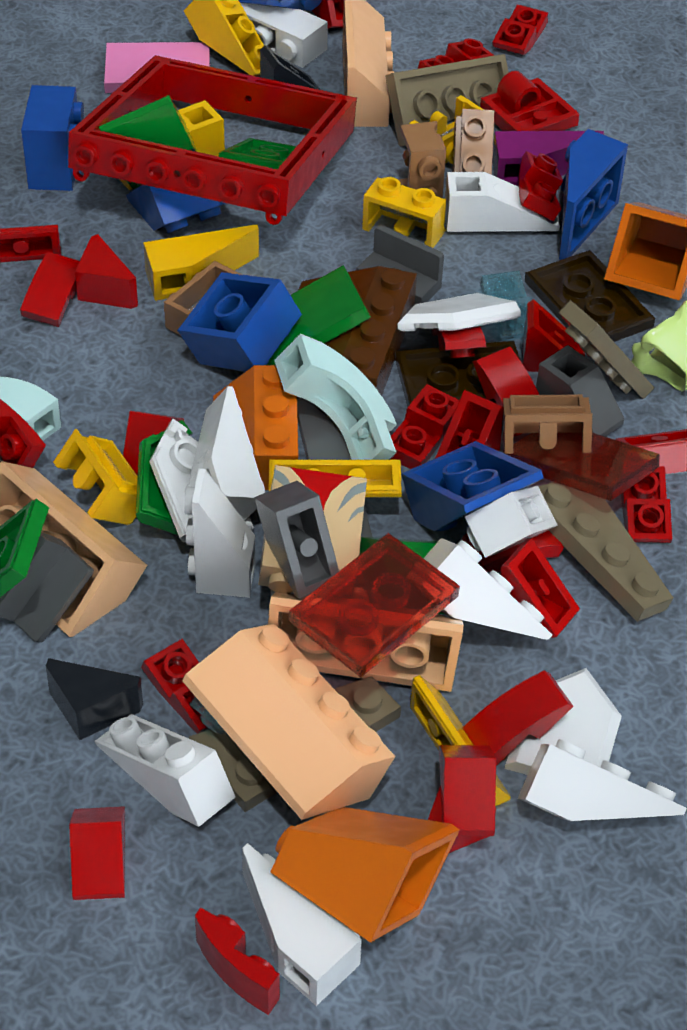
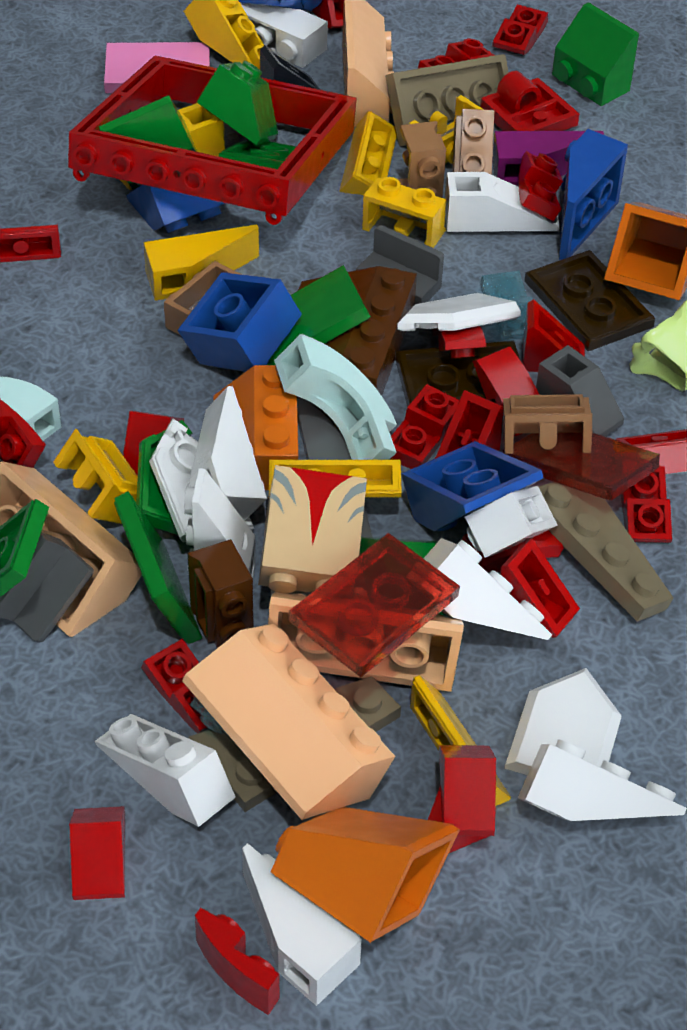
red slope [20,252,80,327] -> none
blue brick [21,85,84,191] -> none
black slope [45,658,143,740] -> none
red slope [75,234,138,309] -> none
dark grey slope [254,481,342,599] -> none
red slope [462,670,574,766] -> none
dark tan wing [559,300,654,399] -> none
none -> green tile [114,491,203,644]
none -> reddish brown window [188,539,253,648]
none -> green slope [197,61,278,145]
none -> yellow slope [339,111,397,195]
none -> green slope [552,2,639,106]

